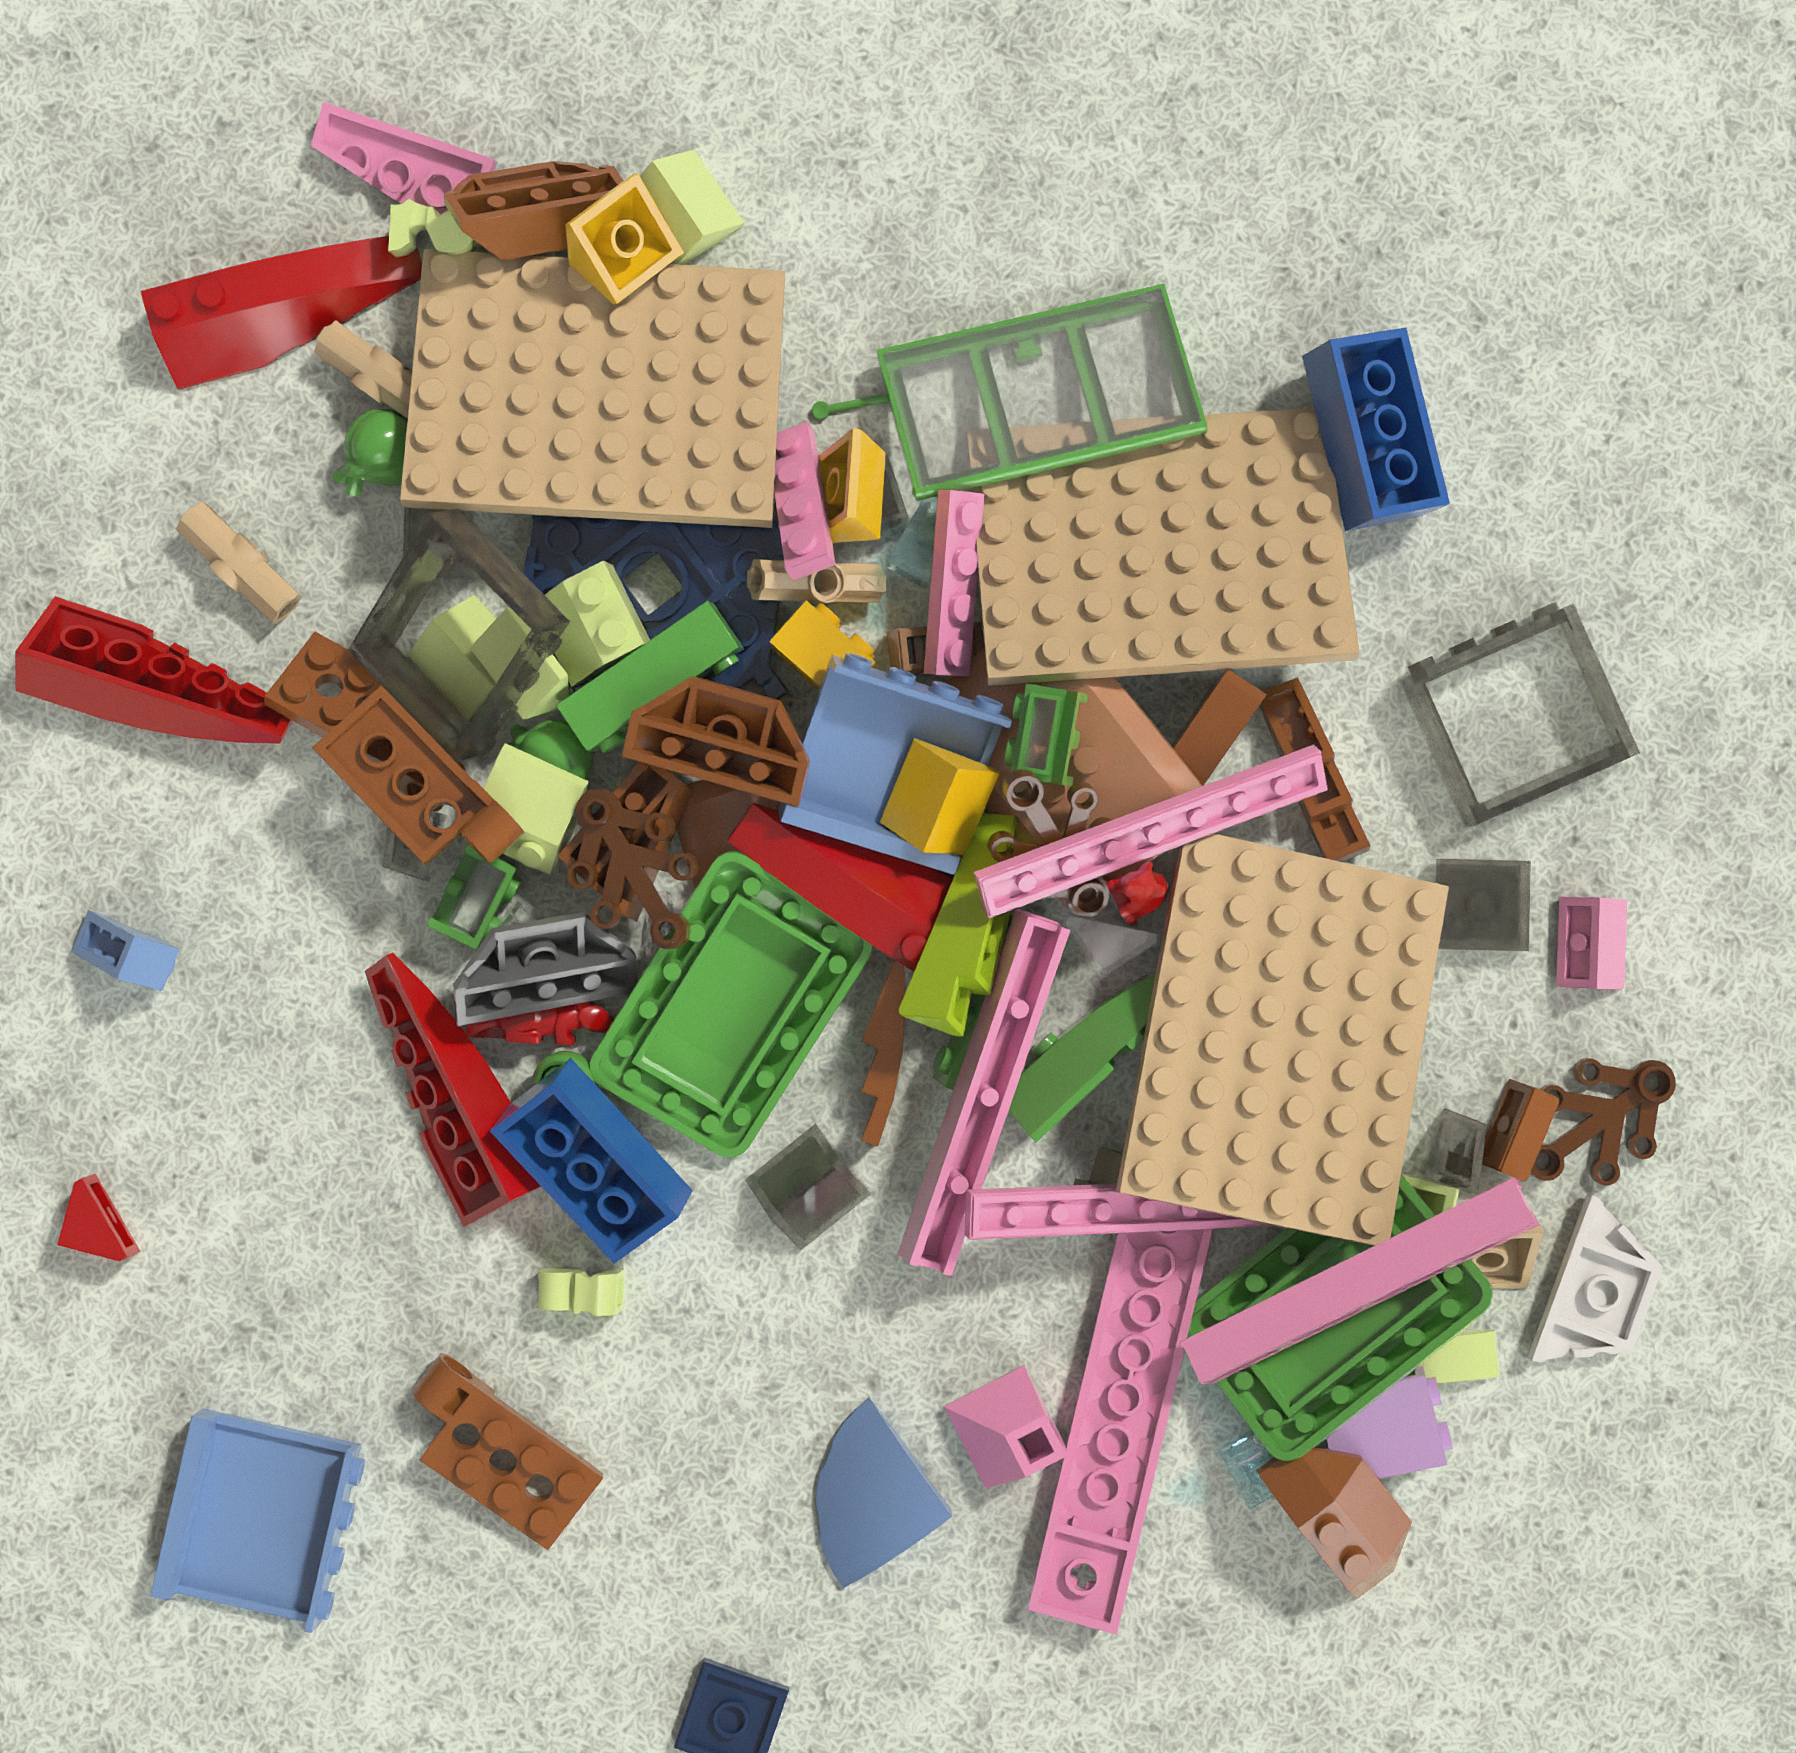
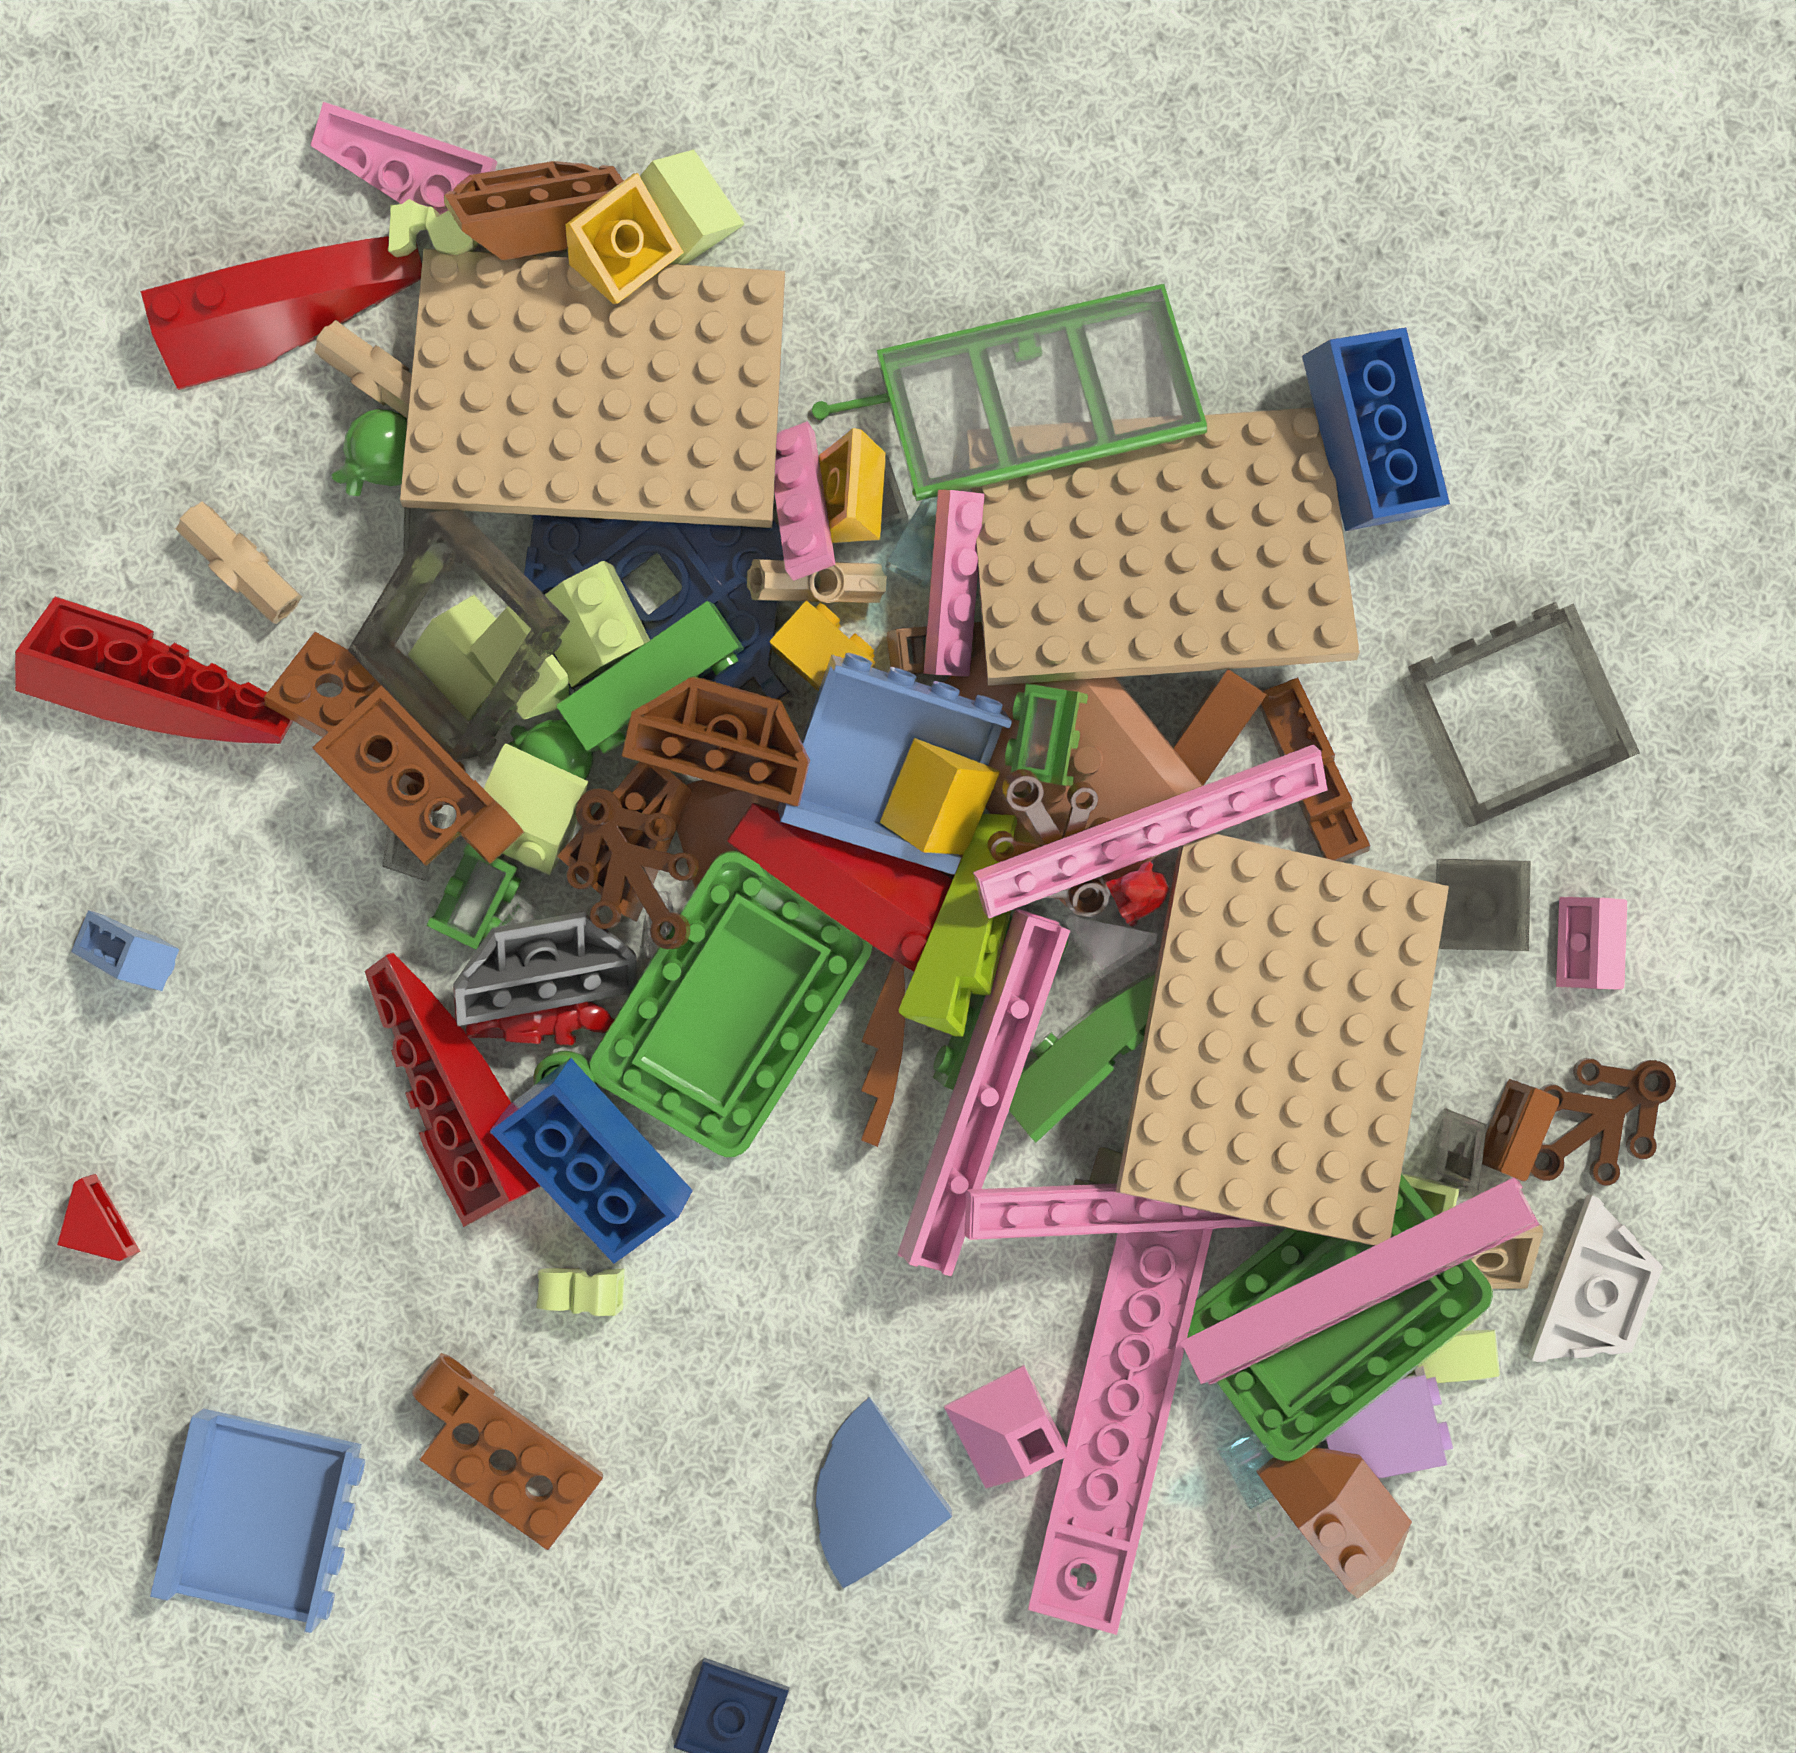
clear smoke slope [745,1123,872,1250] -> none

